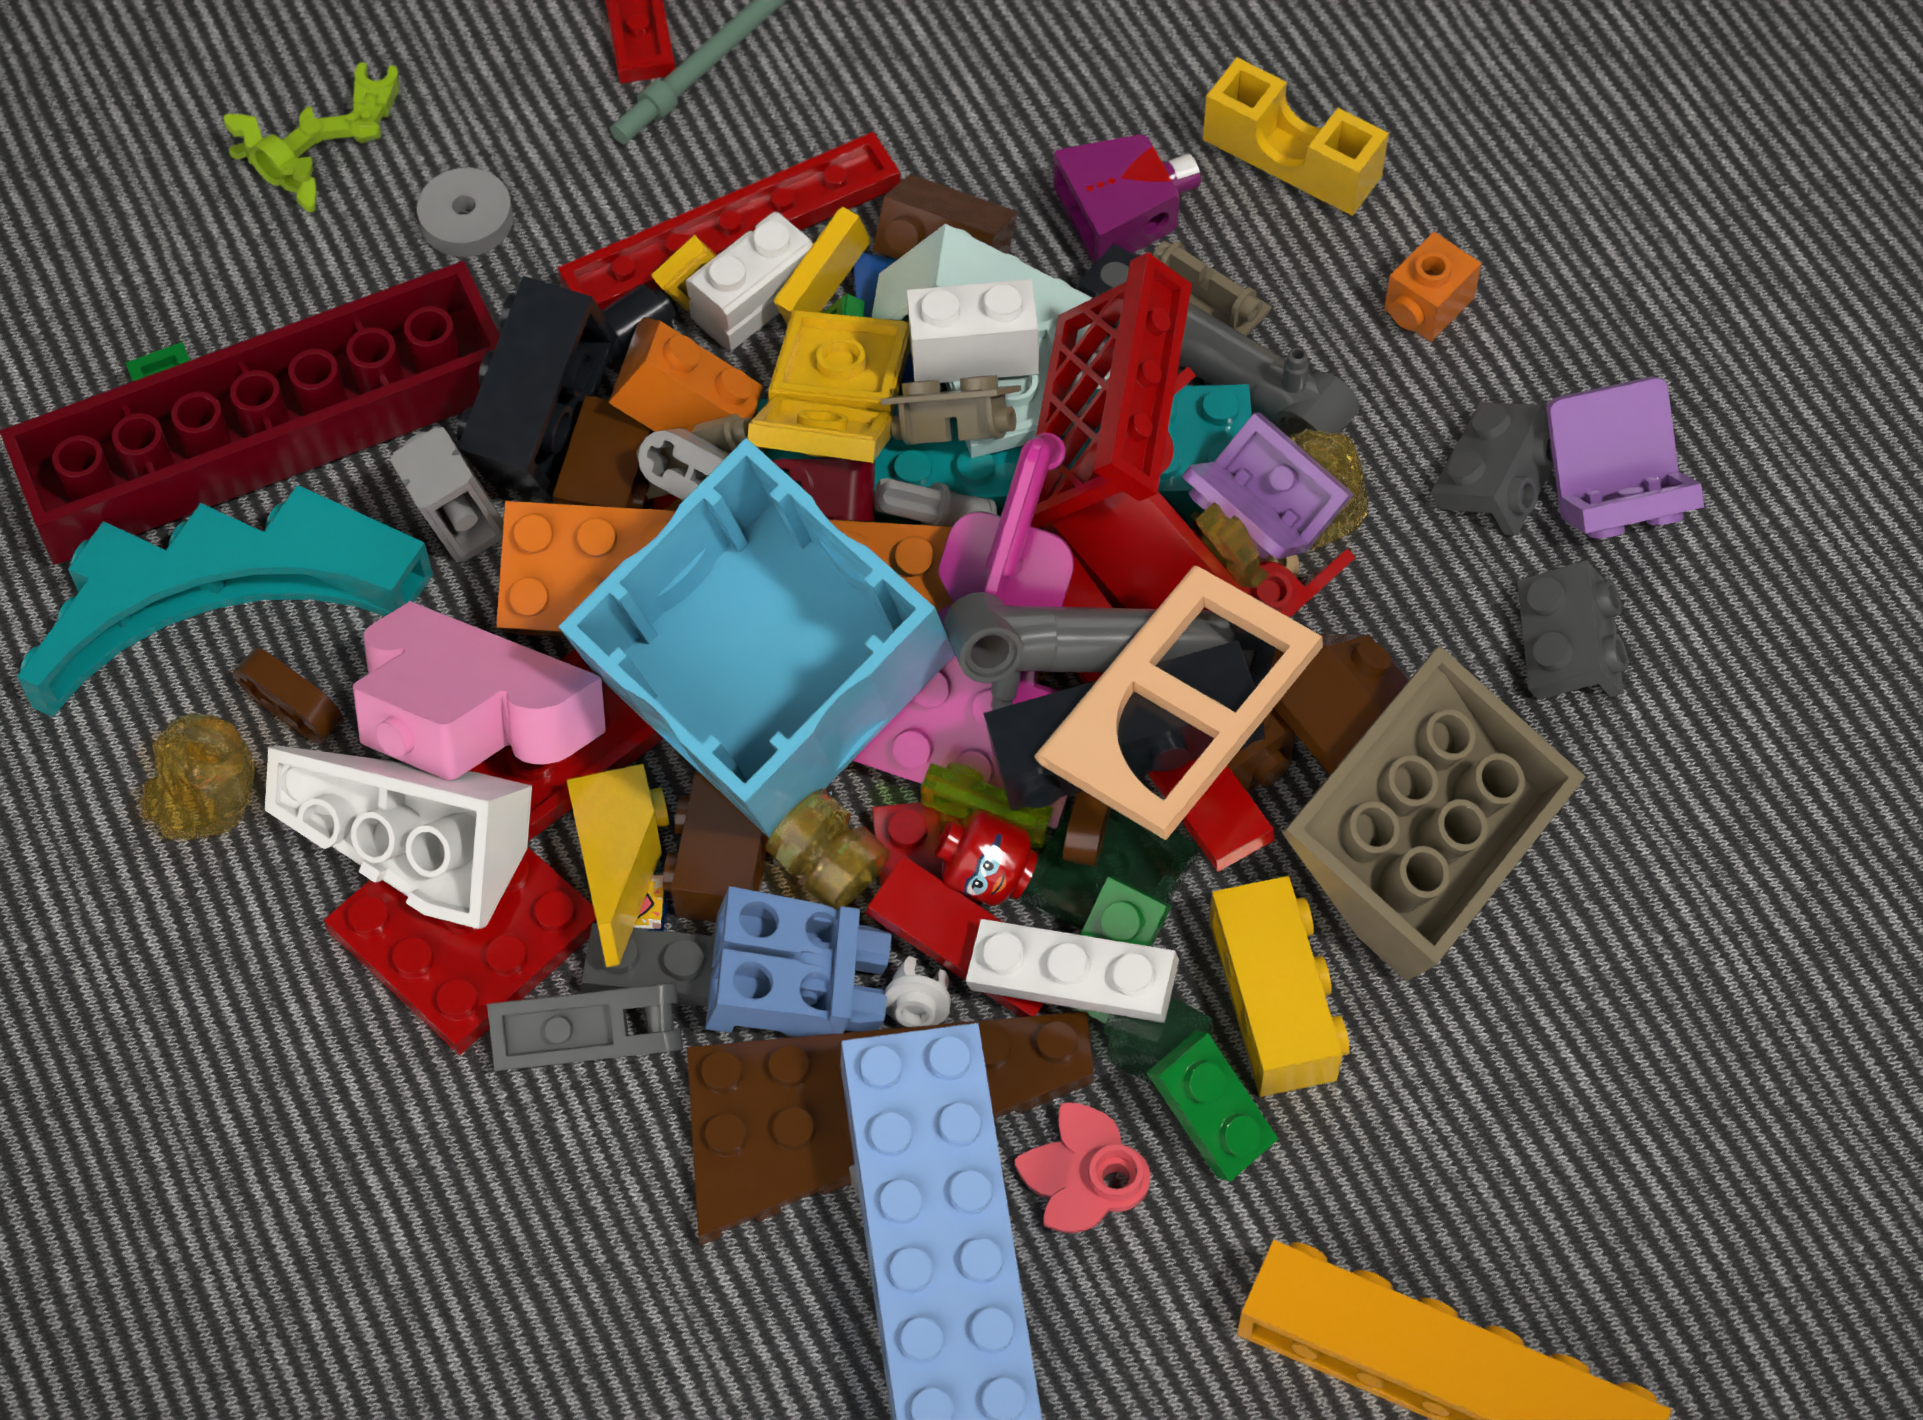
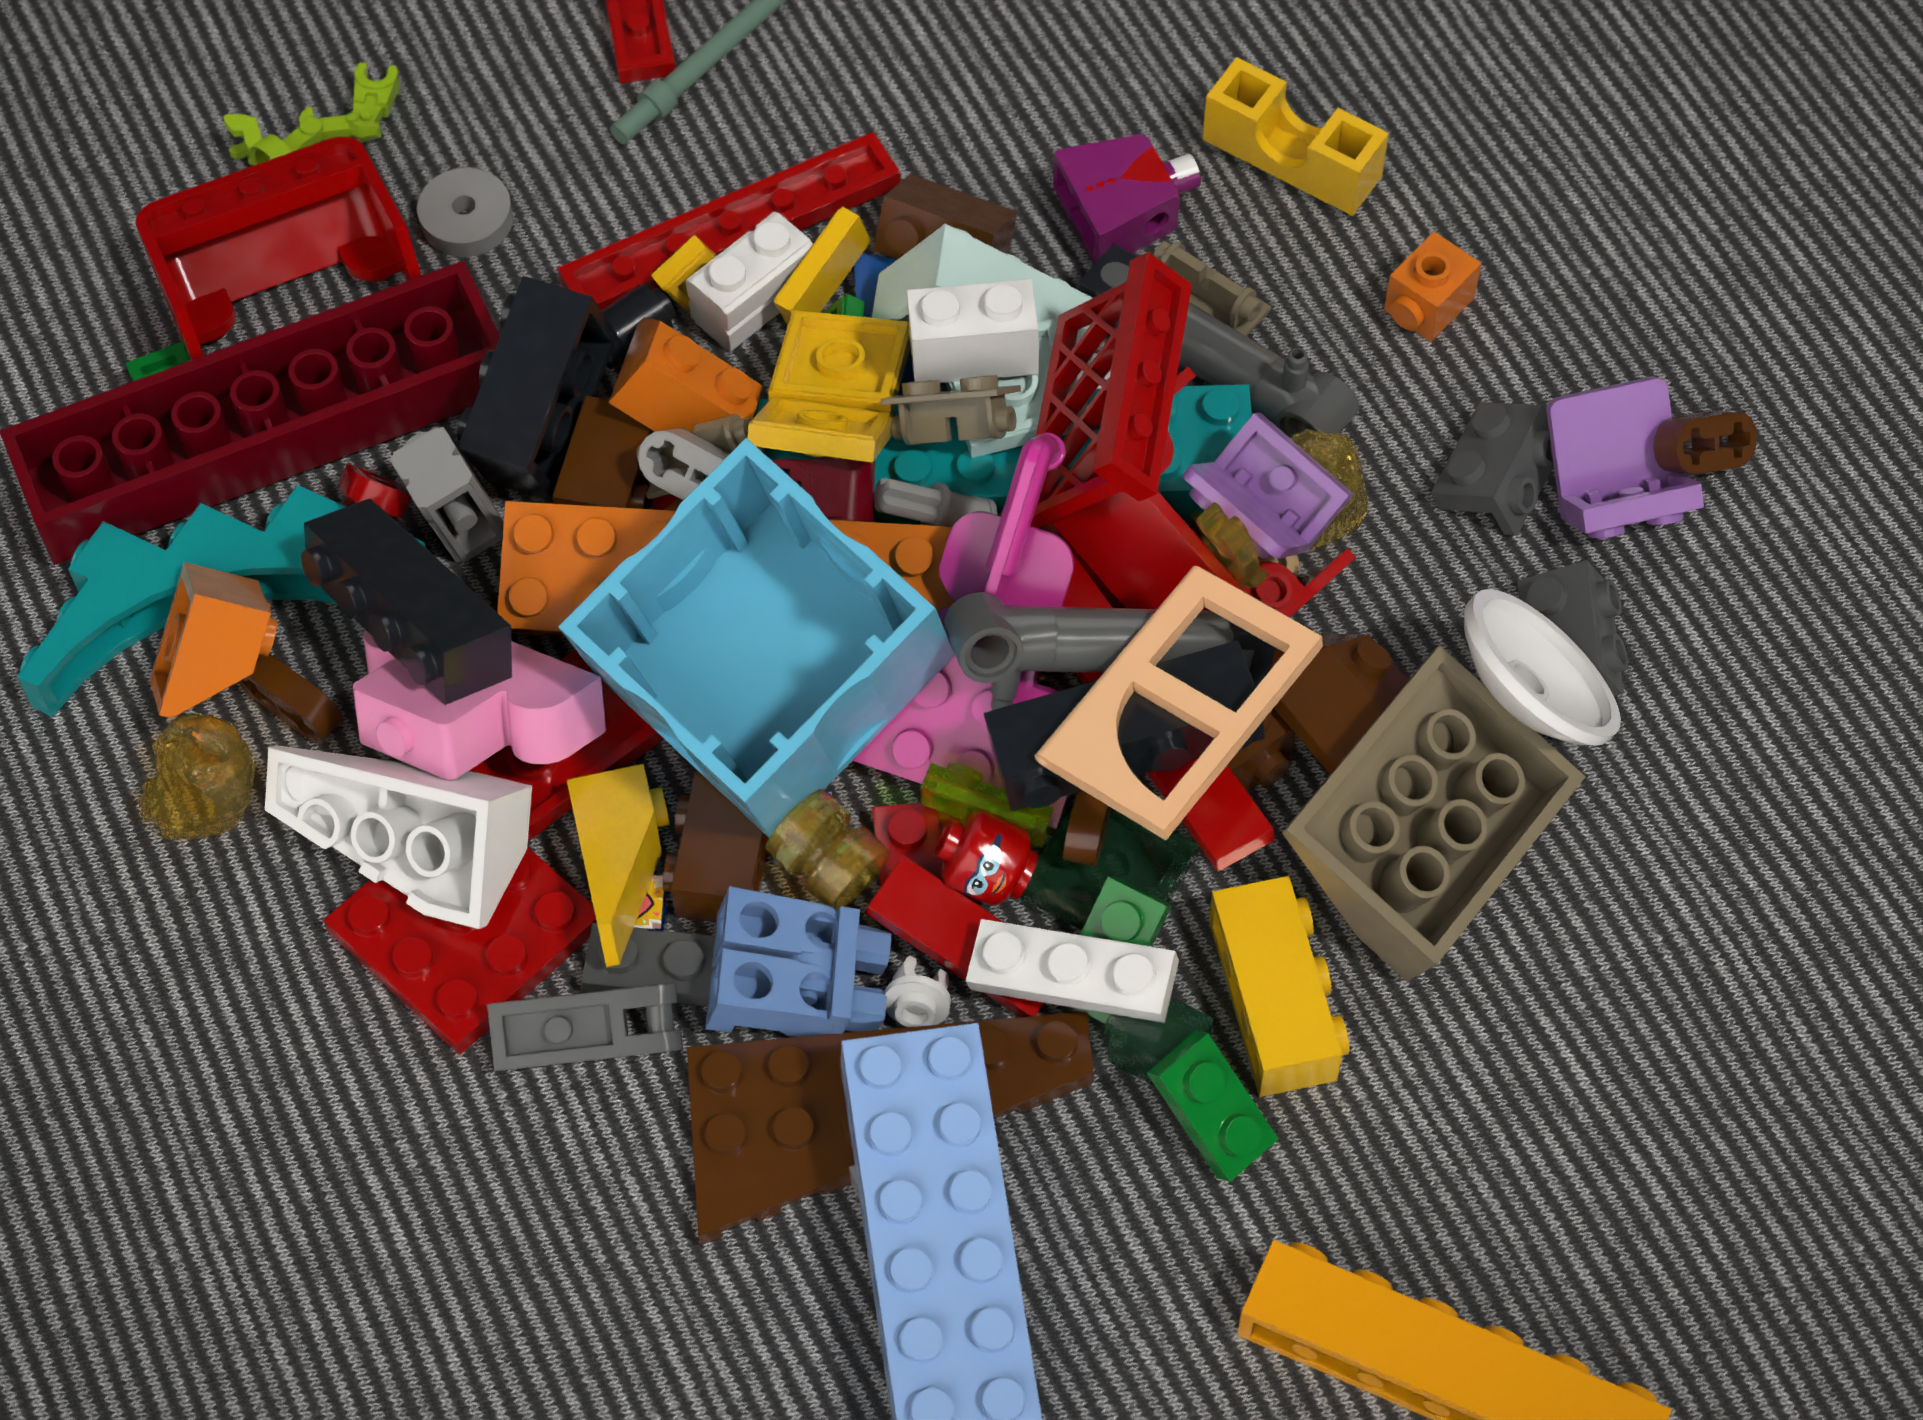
coral plate [1015,1103,1150,1233] -> none
none -> red windscreen [135,137,422,360]
none -> orange slope [150,562,277,718]
none -> black brick [301,498,512,705]
none -> red plate [338,463,412,518]
none -> white dish [1464,589,1621,745]
none -> reddish brown beam [1653,411,1757,474]

